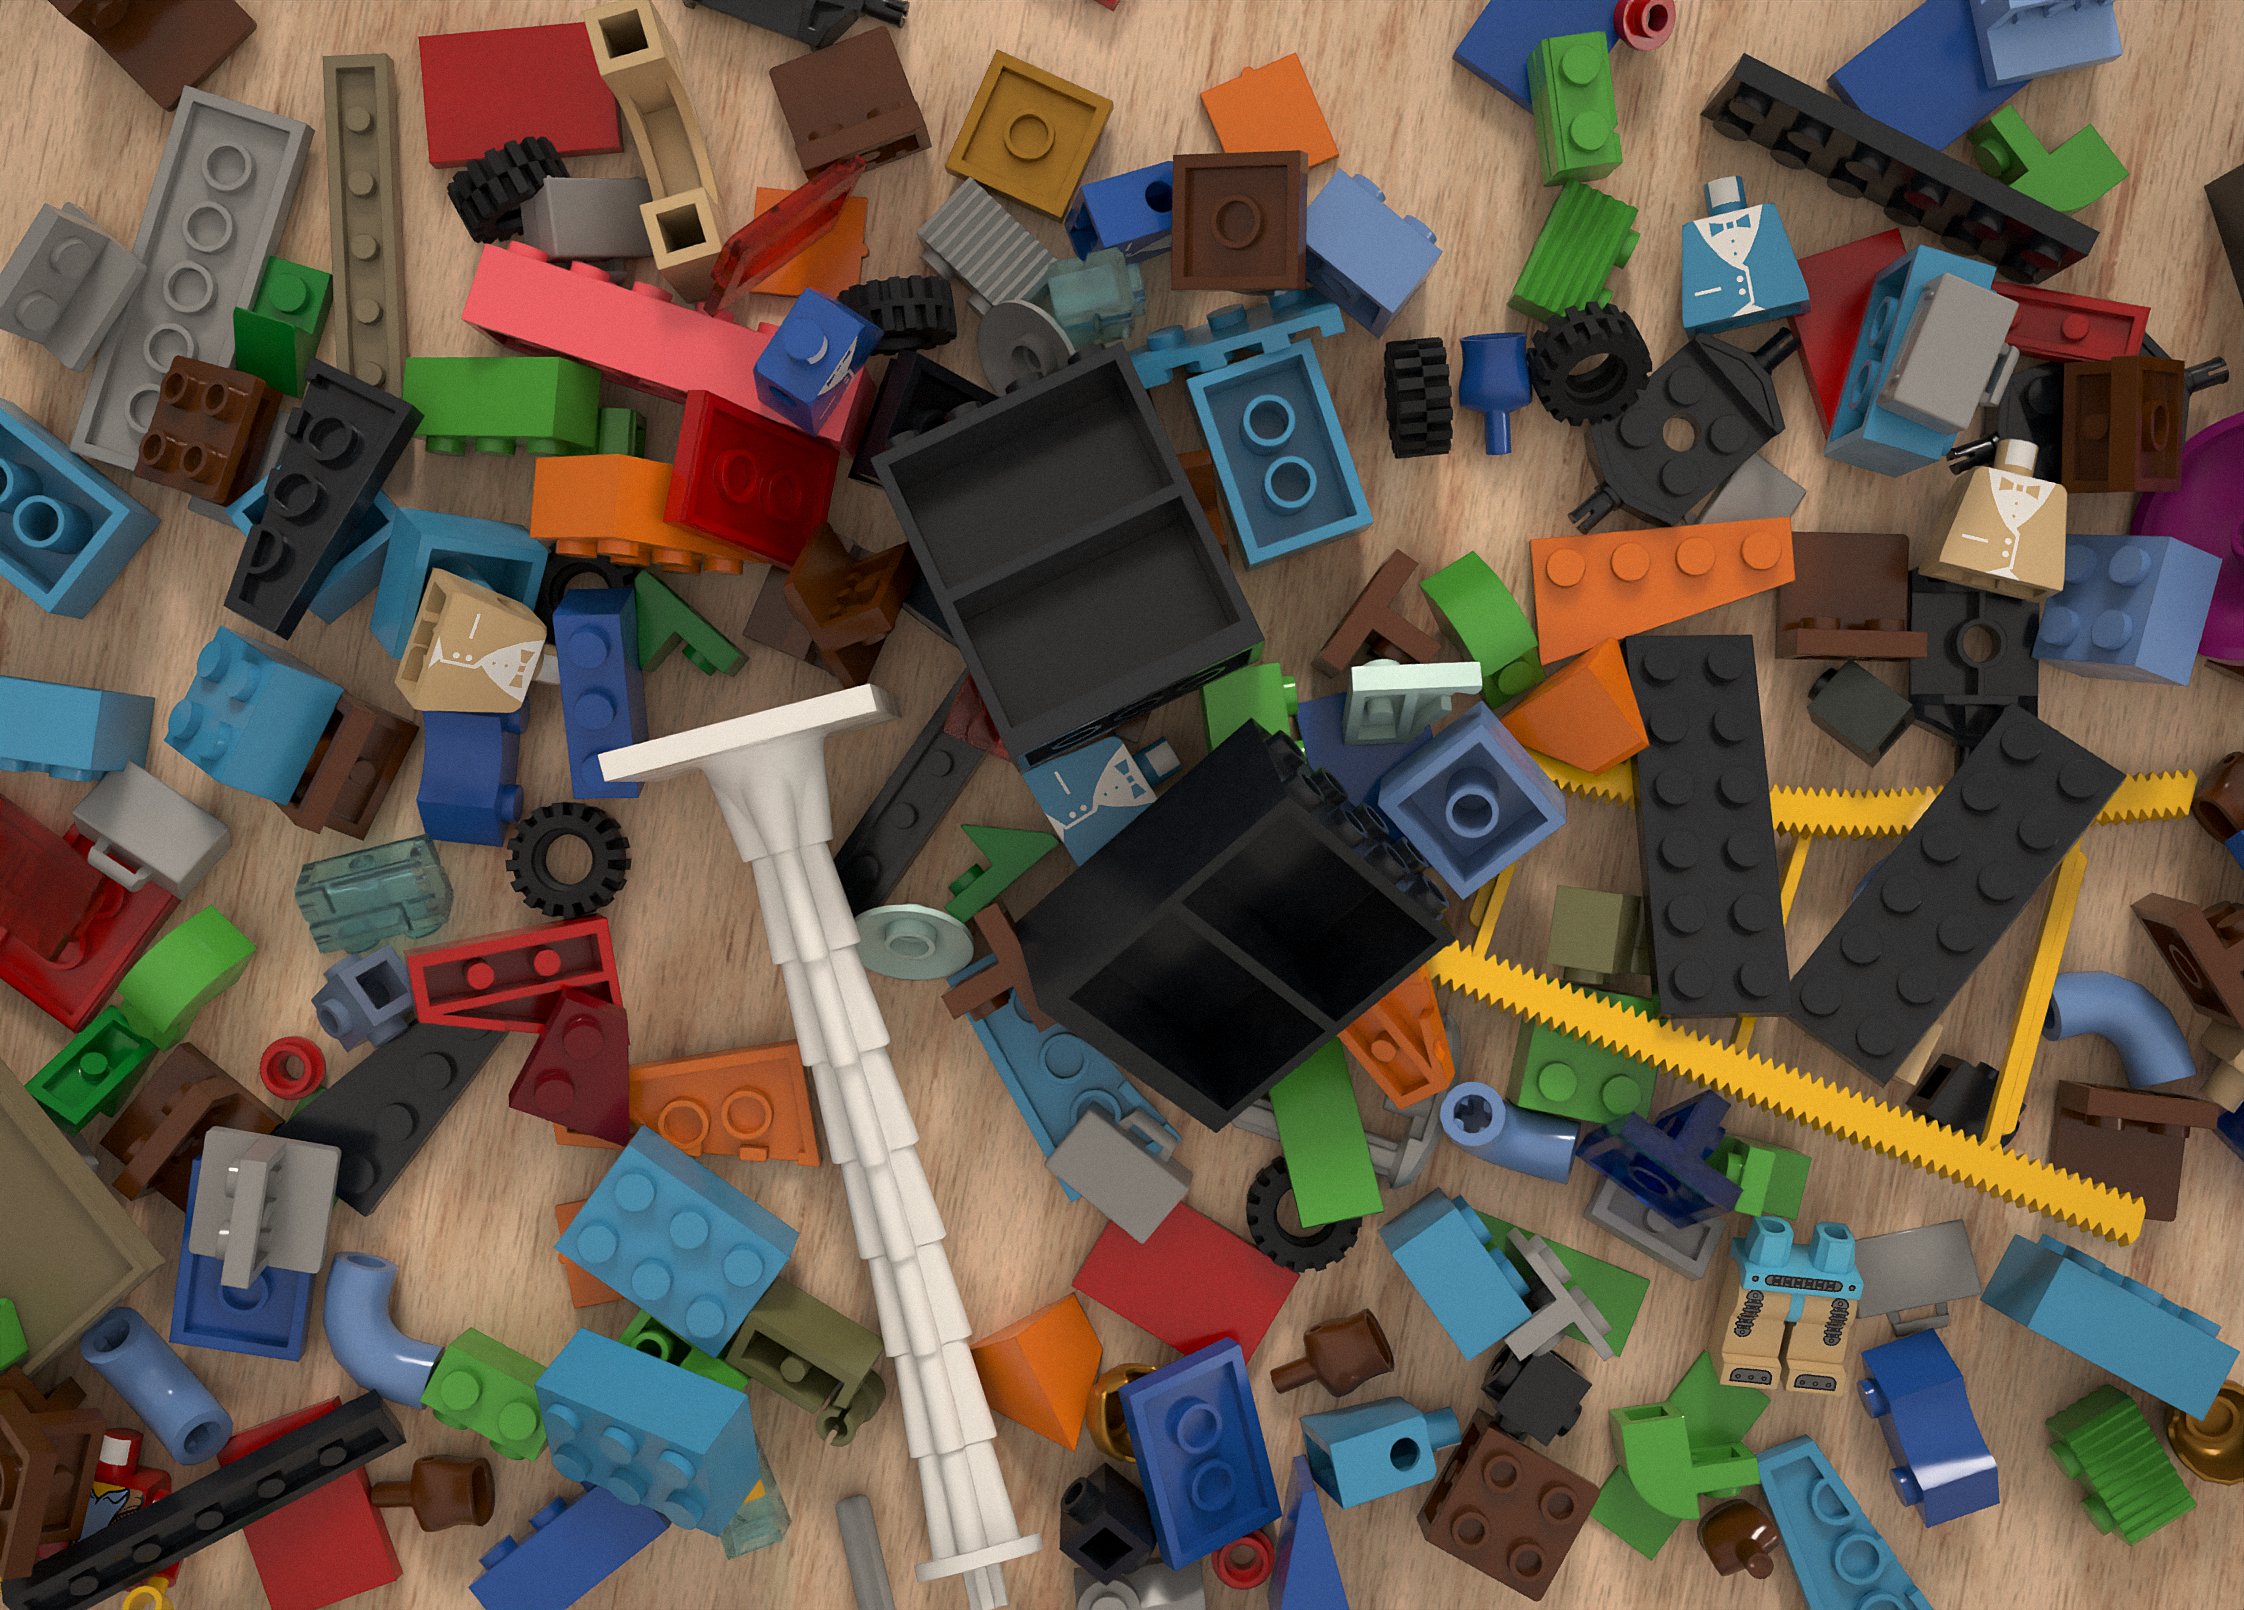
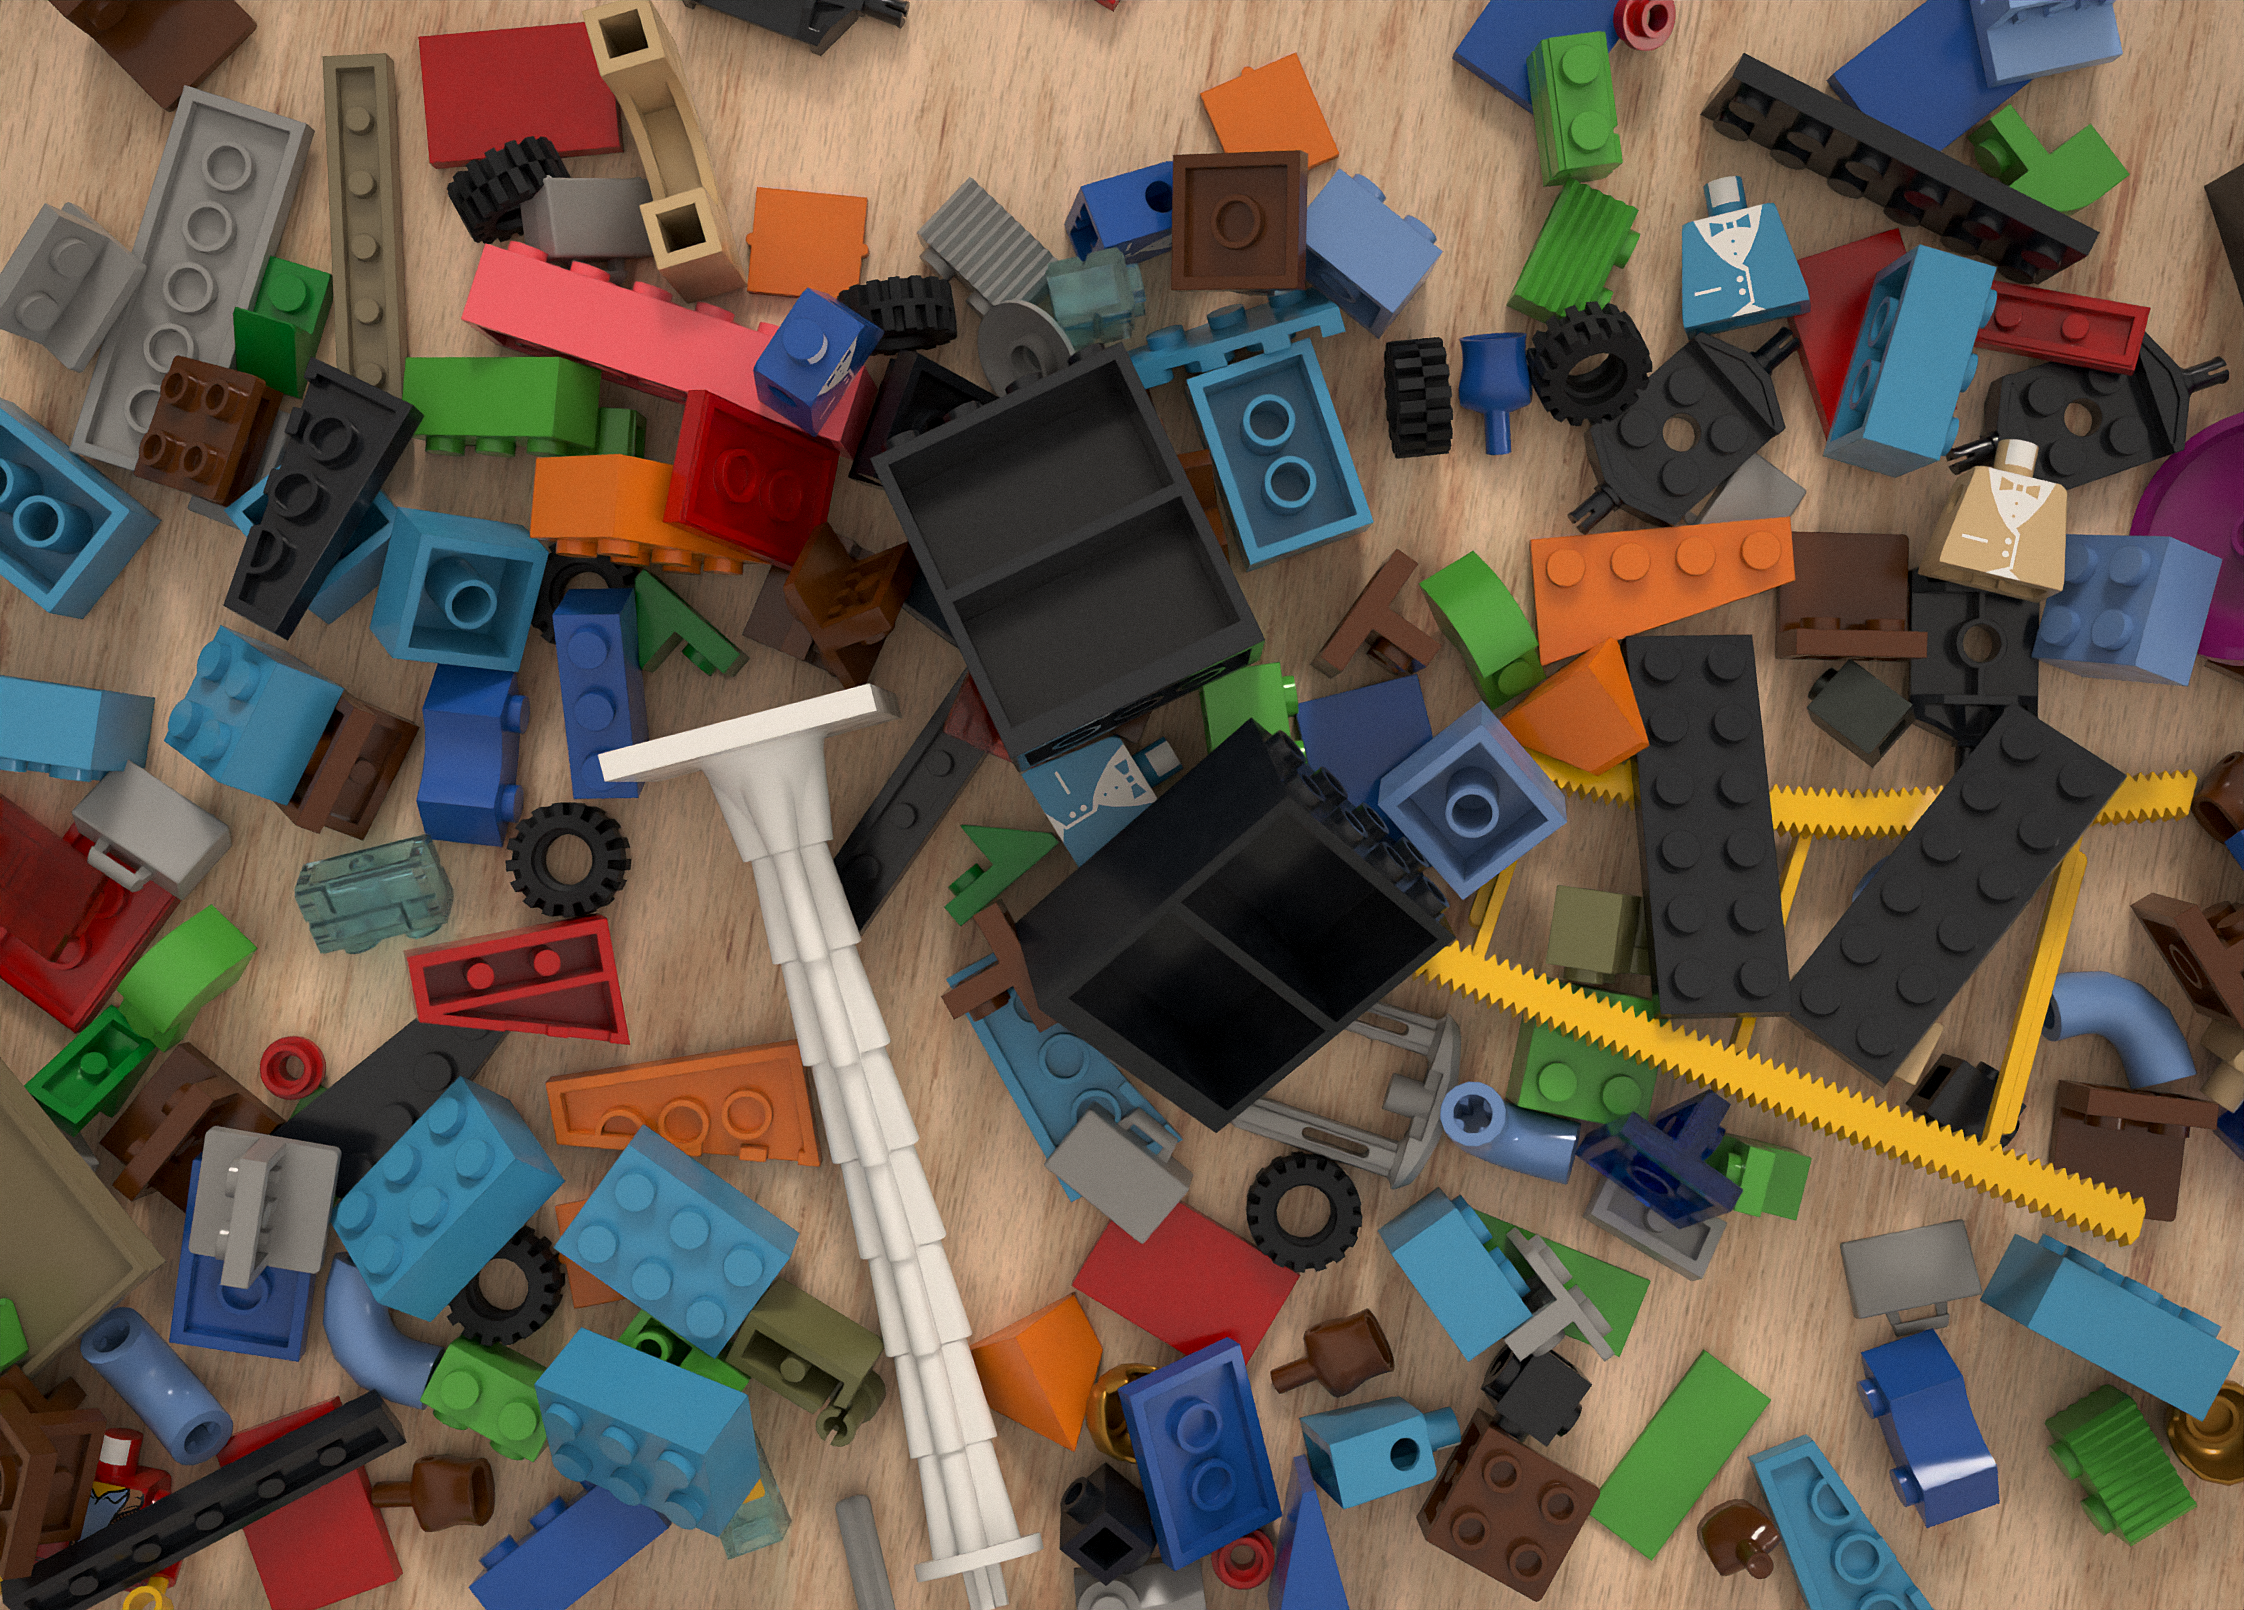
sand blue brick [311,944,414,1053] -> none
tan torso [394,567,560,713] -> none
dark red wing [508,987,630,1147] -> none
clear red piece [703,154,867,318] -> none
reddish brown bracket [769,26,932,191] -> none
light aqua dish [854,904,974,980] -> none
pearl gold plate [945,49,1114,224] -> none
bright green piece [1268,1036,1384,1229] -> none
orange wing [1337,963,1456,1110] -> none
light aqua wing [1342,659,1482,745] -> none
bright green brick [1608,1400,1761,1520] -> none
hips [1707,1215,1864,1397] -> none
light grey piece [1876,273,2020,435] -> none
reddish brown bracket [2061,355,2185,494] -> none
none -> dark azure brick [330,1075,565,1322]
none -> black tyre [447,1226,566,1346]

